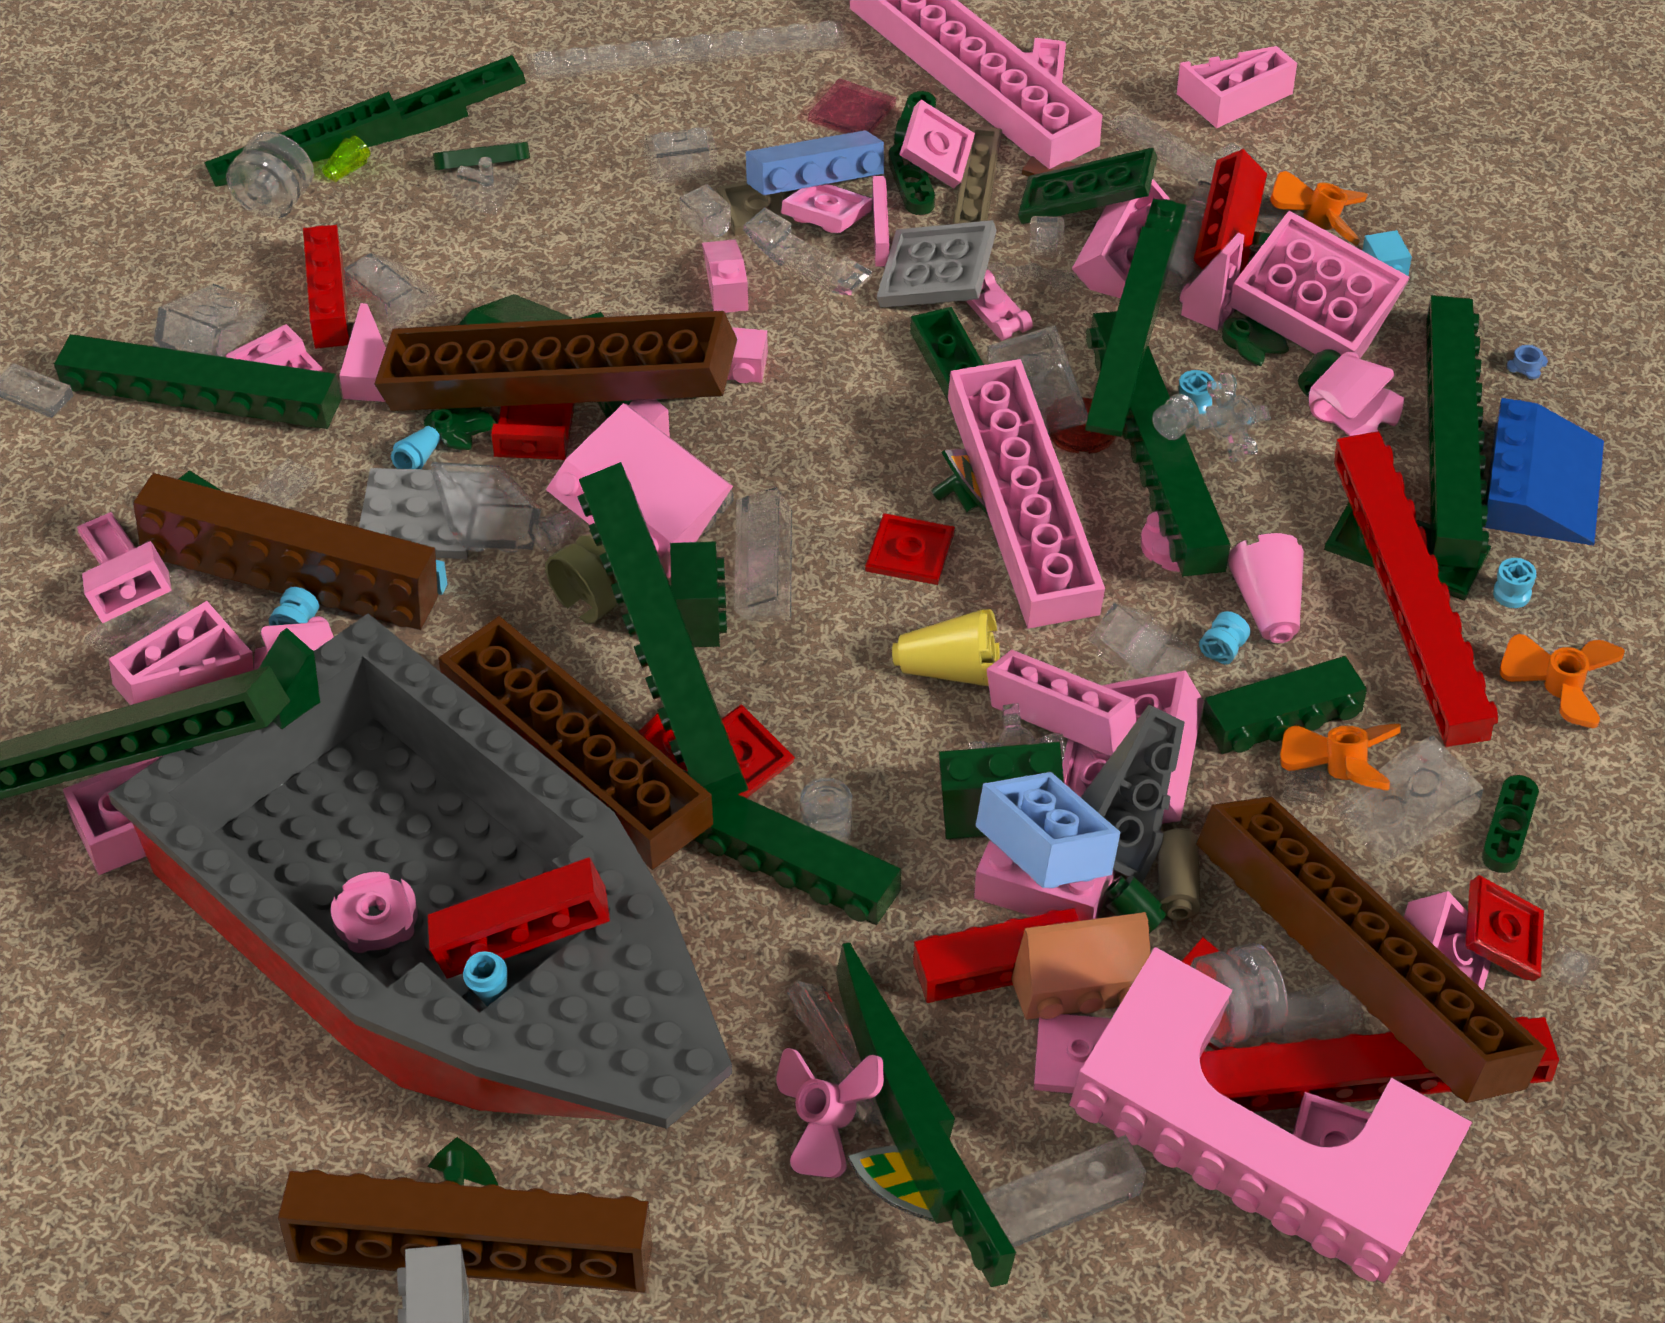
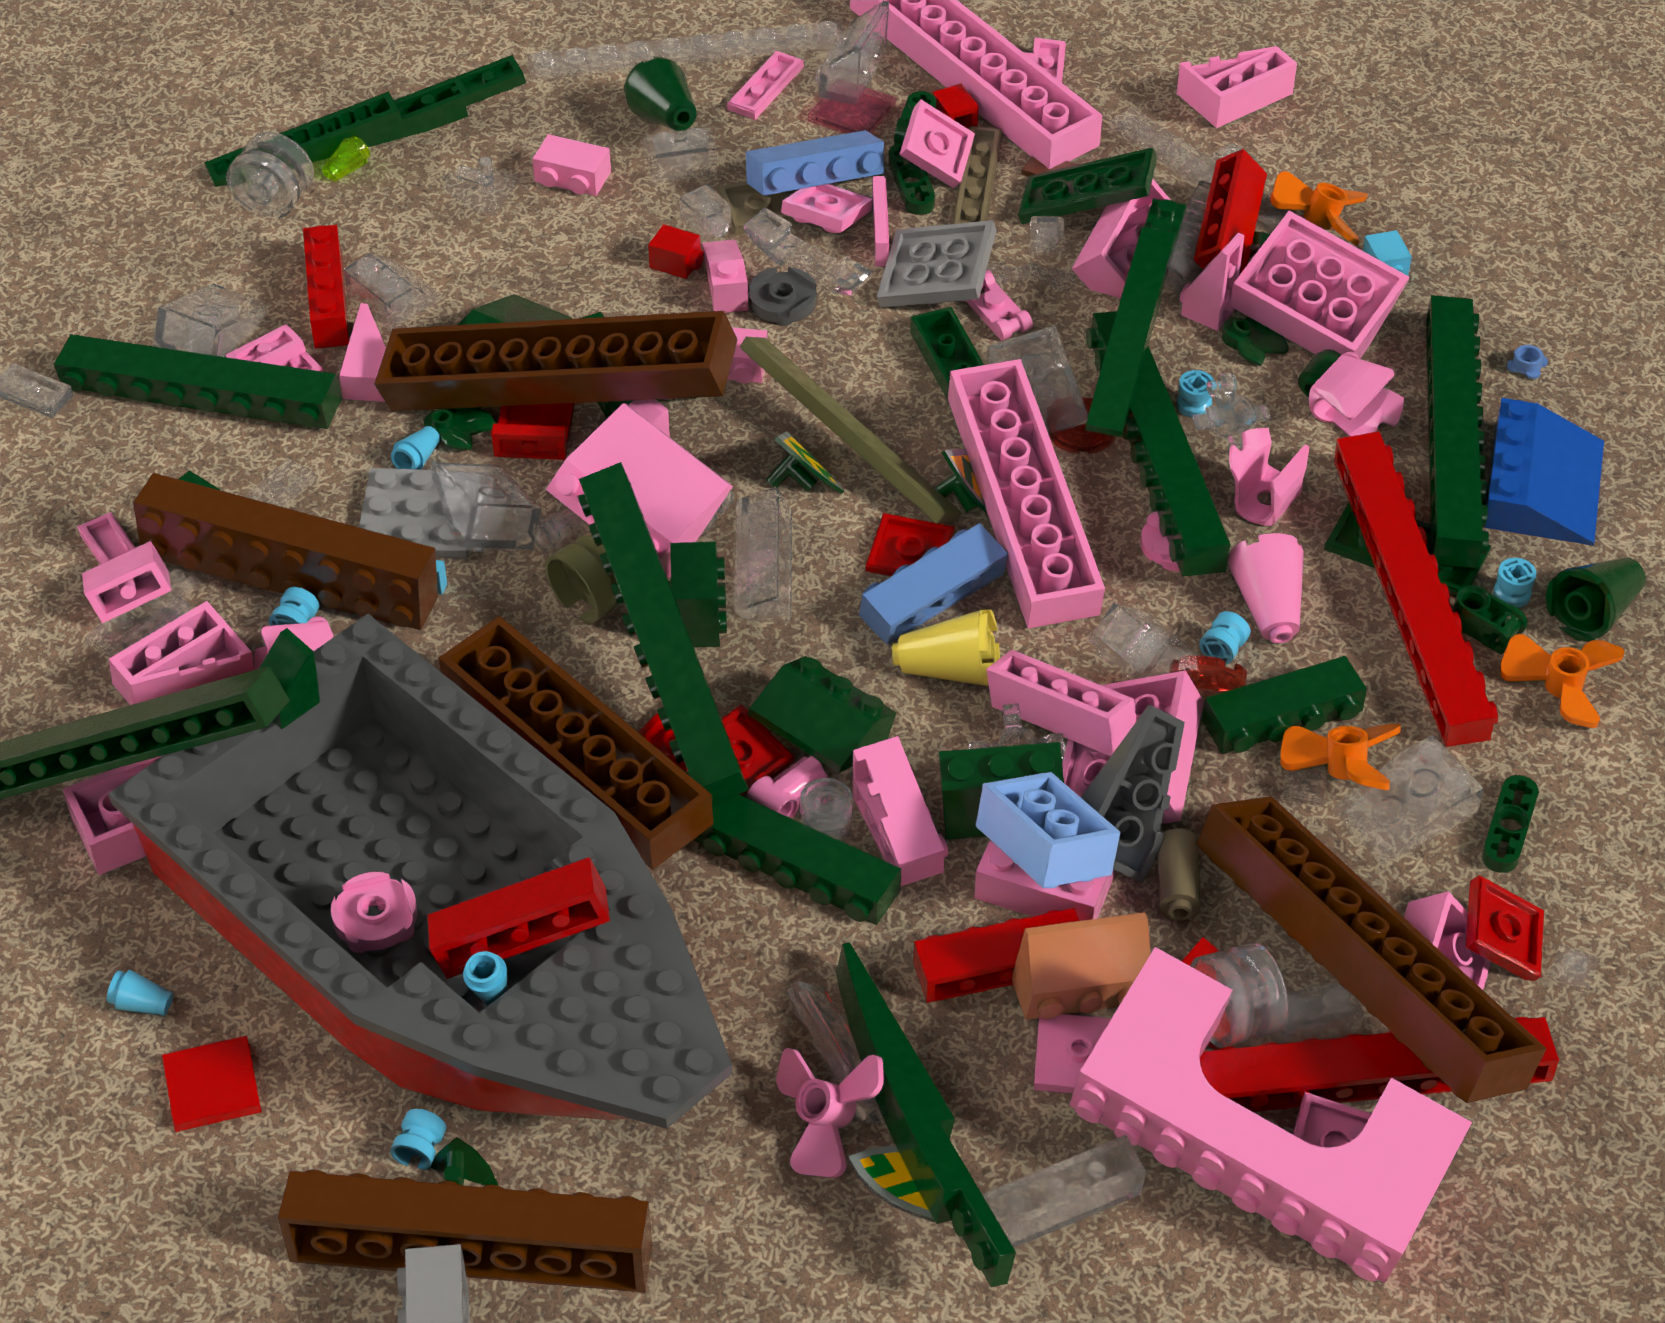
dark green beam [433,141,530,170] -> none
dark green brick [1104,876,1166,934] -> none
clear wheel [1152,394,1199,440] -> none
none -> medium azure cone [106,969,174,1016]
none -> red tile [162,1035,262,1132]
none -> medium azure wheel [390,1109,447,1170]
none -> bright pink brick [533,134,611,196]
none -> dark green cone [624,56,697,131]
none -> red brick [648,224,704,279]
none -> bright pink tile [727,51,804,120]
none -> olive tile [740,336,962,524]
none -> bright pink piece [746,756,828,818]
none -> dark green slope [747,656,897,773]
none -> dark grey plate [748,267,817,326]
none -> dark green shield [766,431,844,494]
none -> clear slope [815,0,890,105]
none -> bright pink wedge [853,736,948,886]
none -> medium blue brick [859,523,1008,645]
none -> red brick [932,83,979,129]
none -> clear red tile [1169,655,1247,692]
none -> bright pink piece [1229,428,1309,526]
none -> dark green piece [1452,585,1528,654]
none -> dark green cone [1545,557,1646,642]

